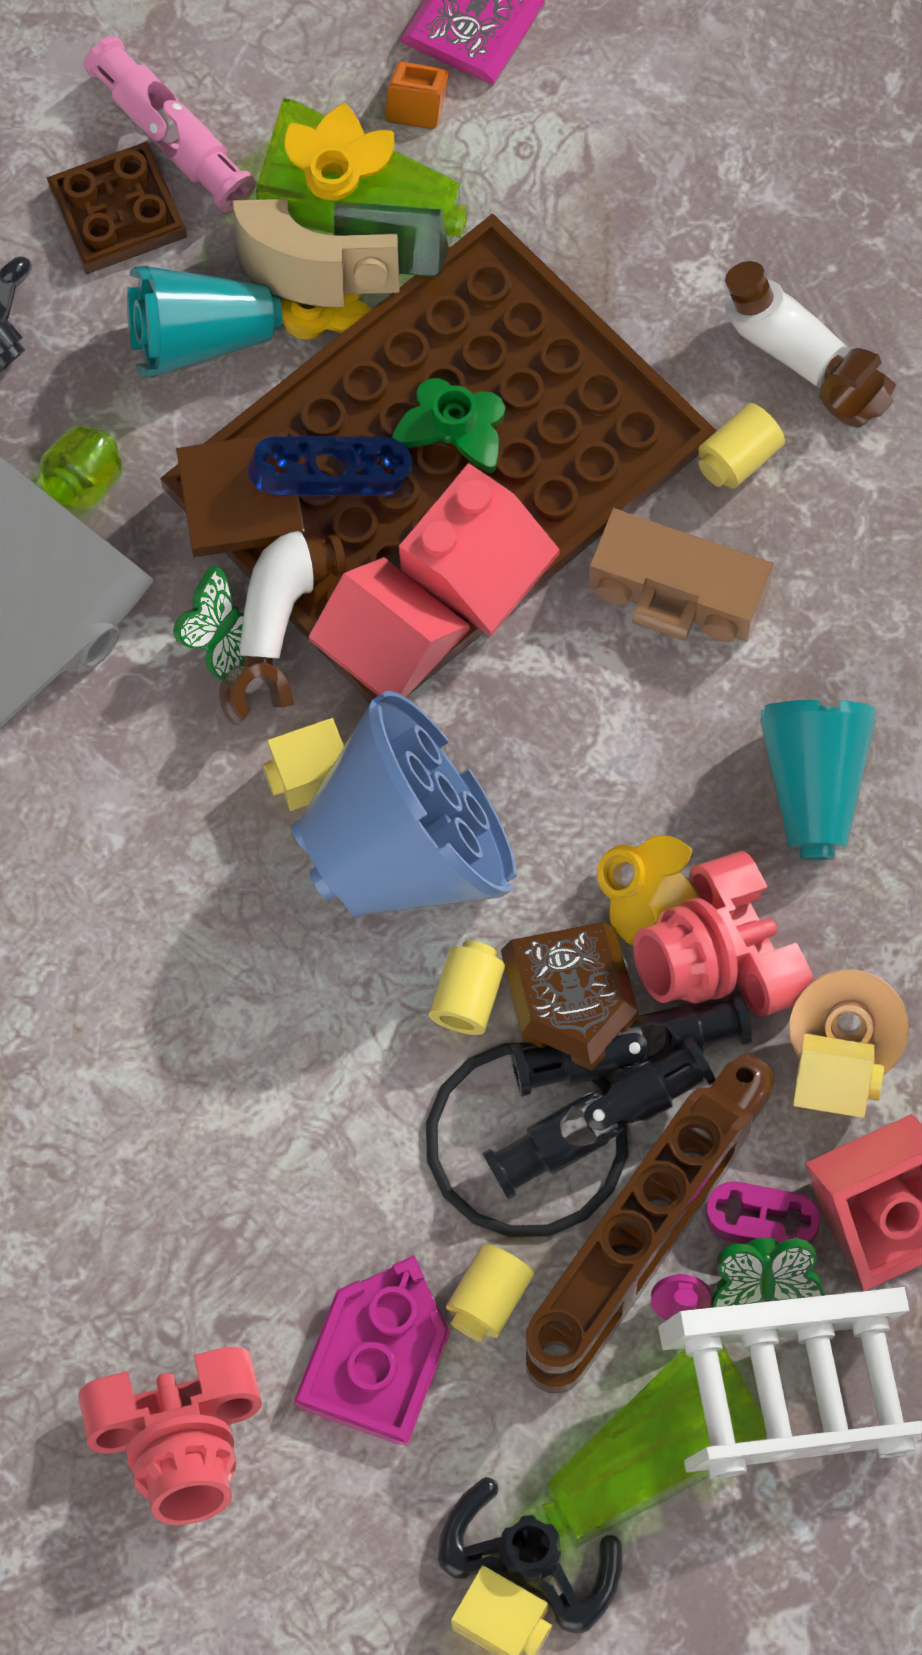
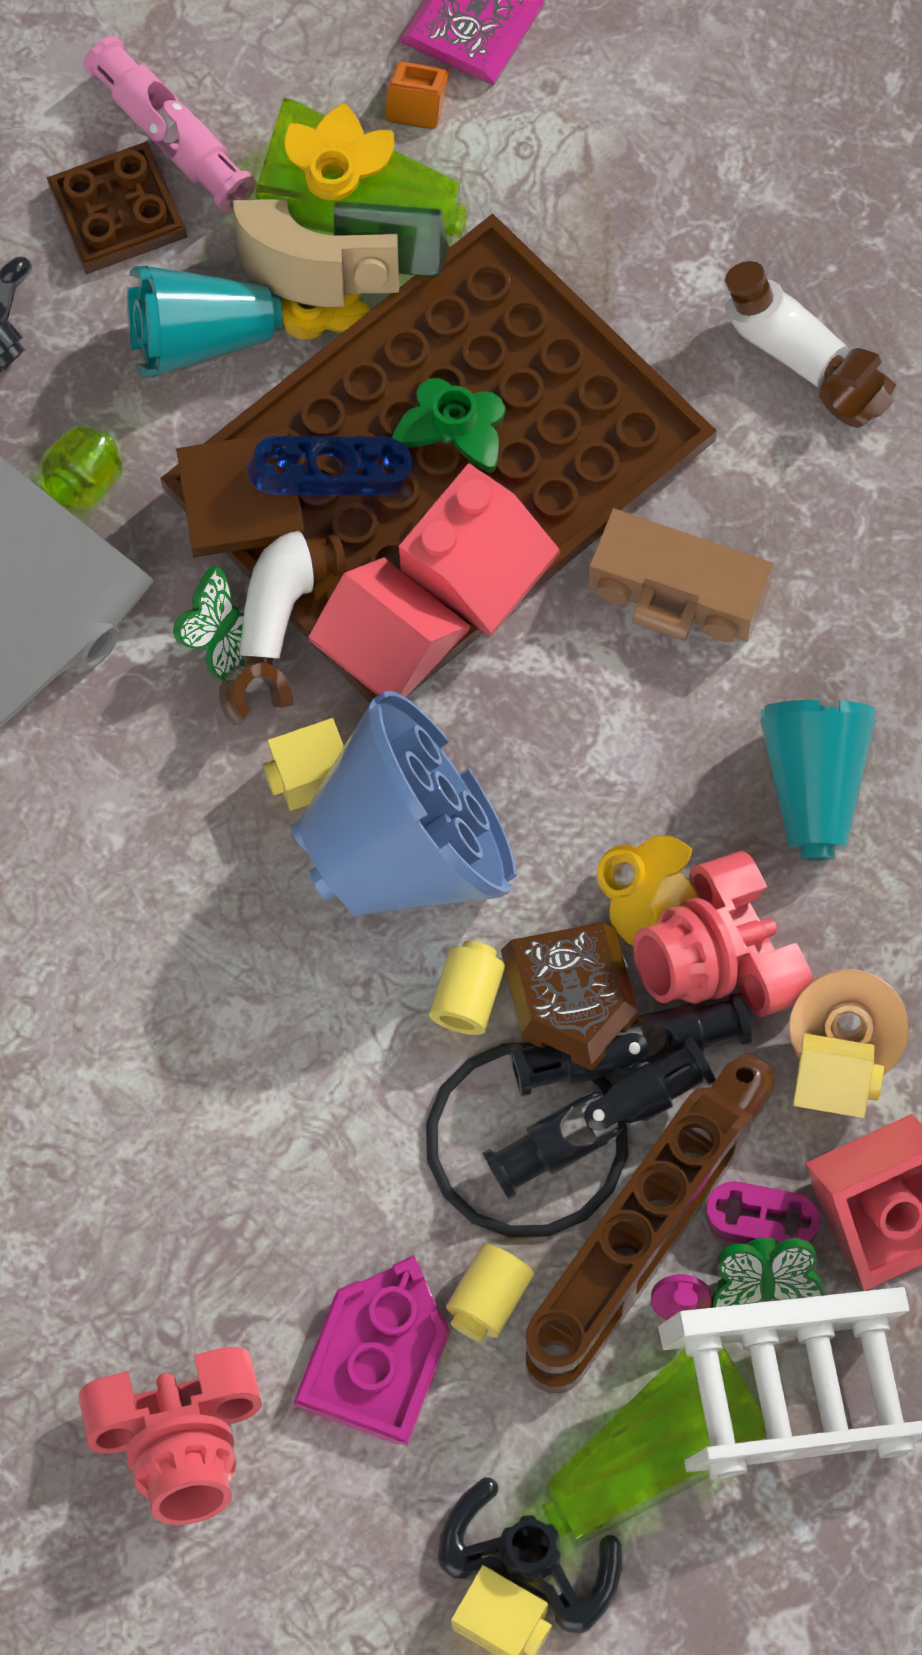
light yellow brick [698,403,785,489] -> none

